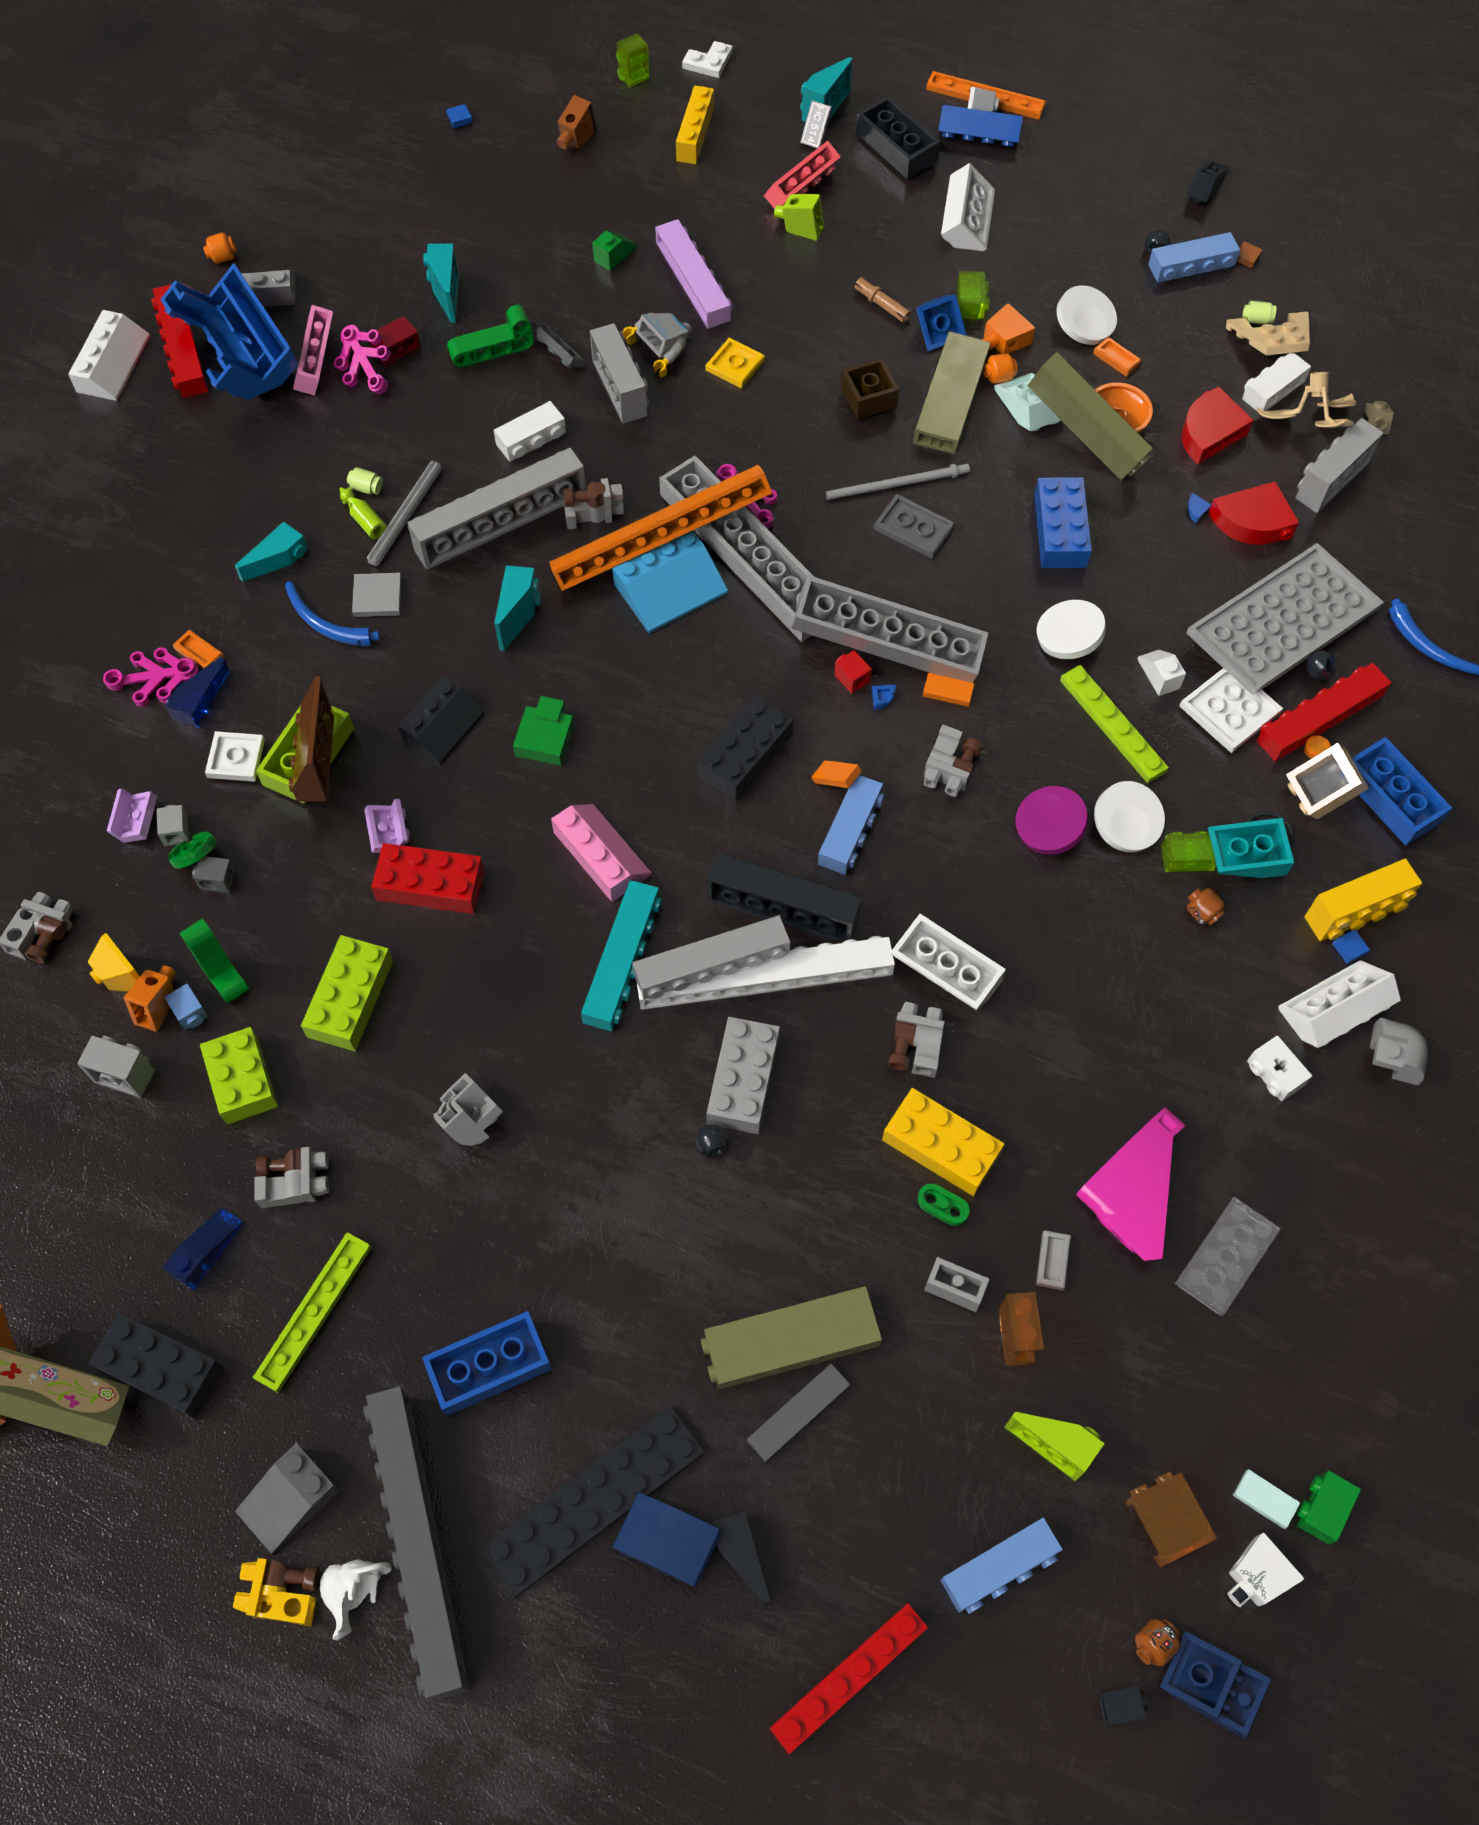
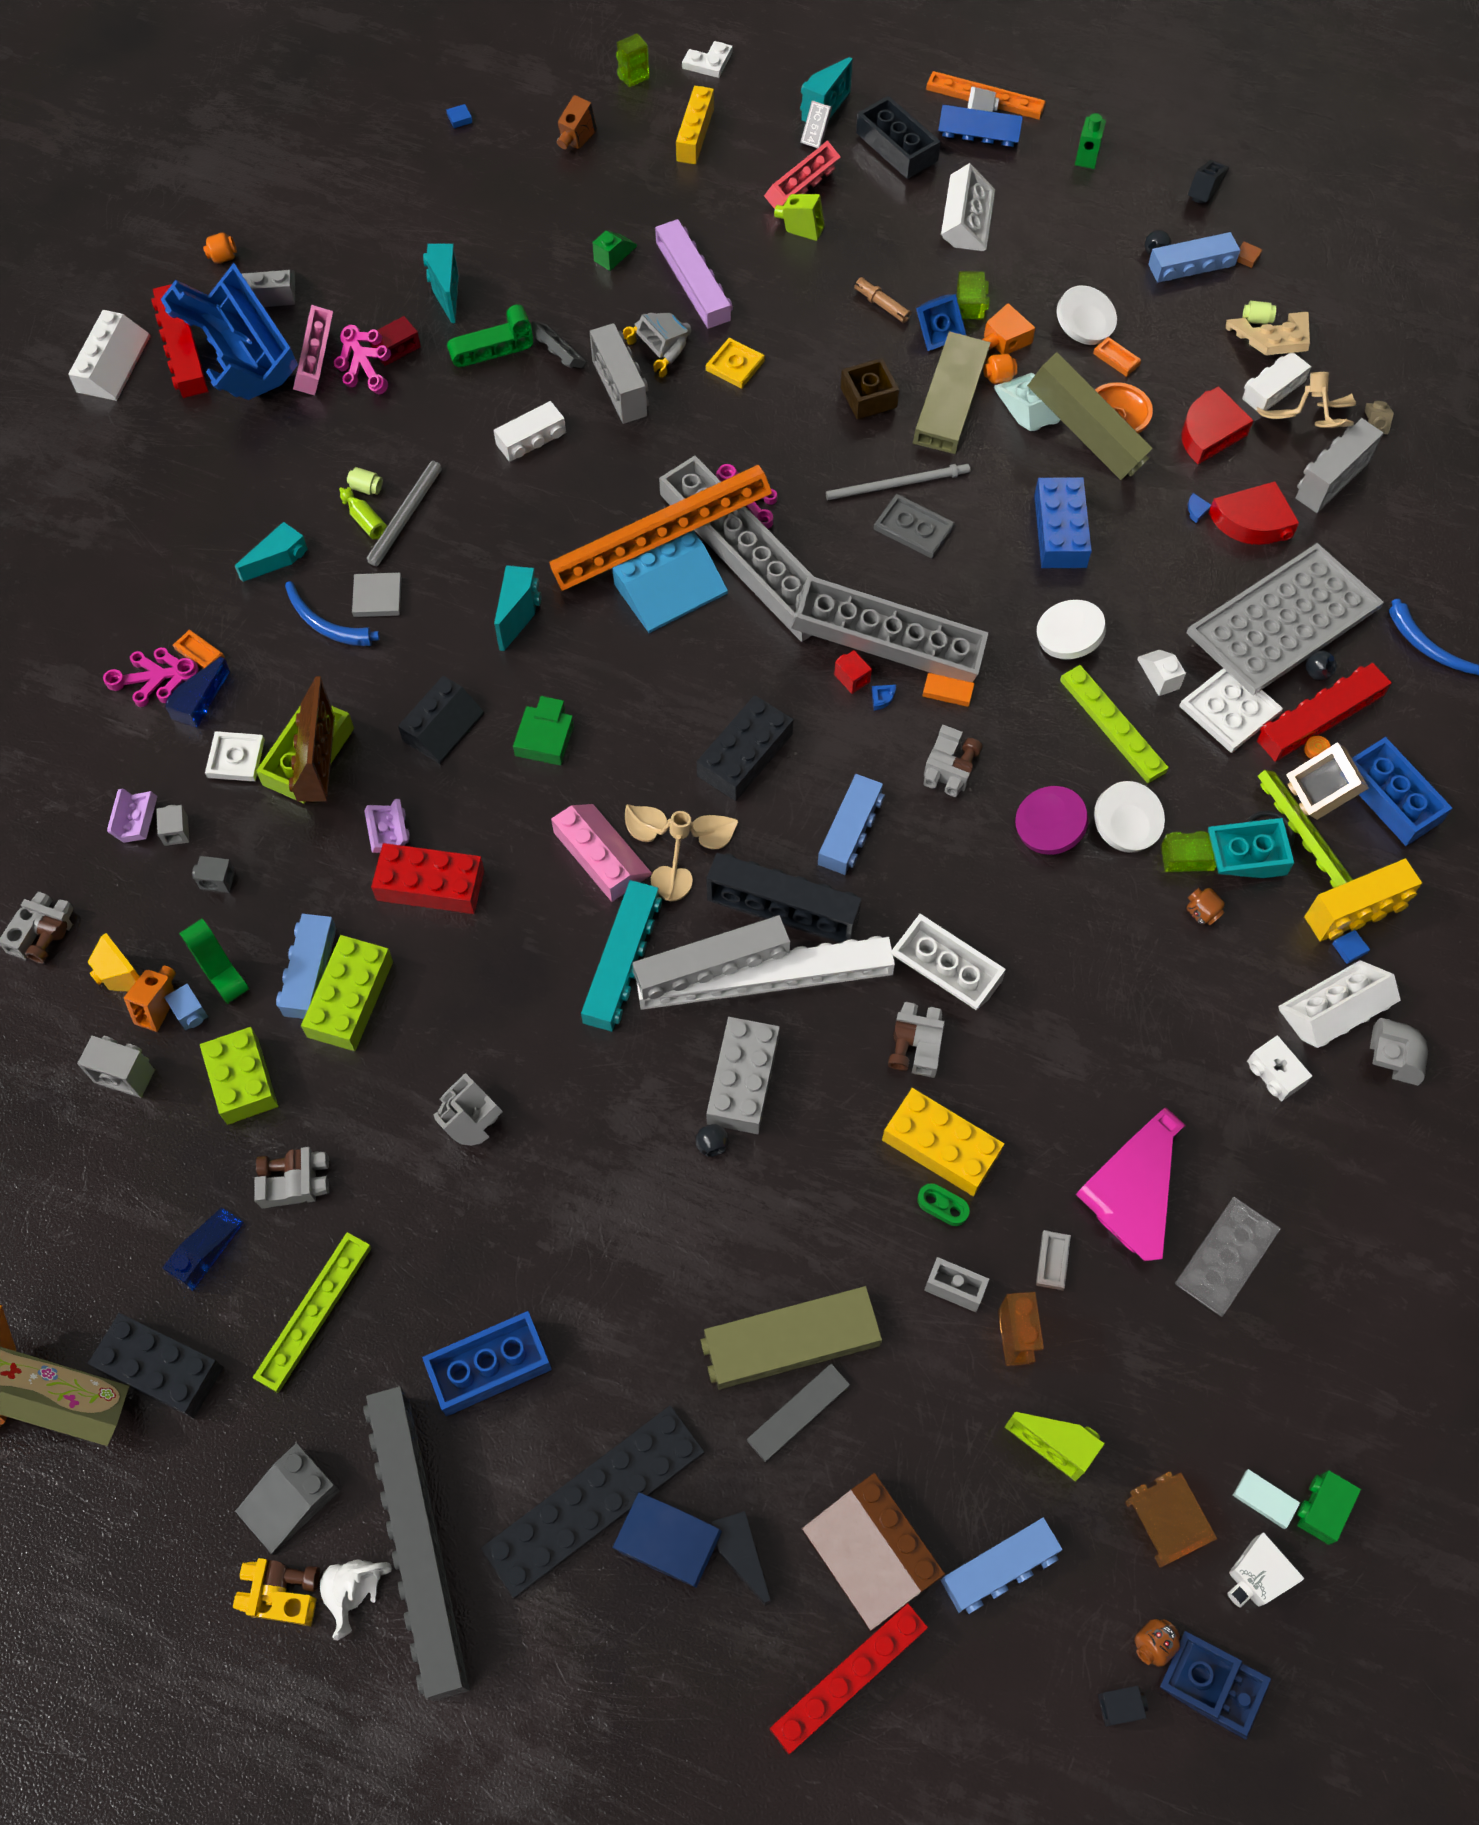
green tile [168,832,216,868] -> none
light grey brick [407,448,586,570] -> none
light grey hips [563,478,624,529] -> none
orange tile [811,760,862,788] -> none
none -> medium blue brick [276,914,337,1019]
none -> tan plant [625,804,738,901]
none -> slope [802,1473,945,1631]
none -> green torso [1075,113,1106,169]
none -> lime plate [1258,770,1353,888]

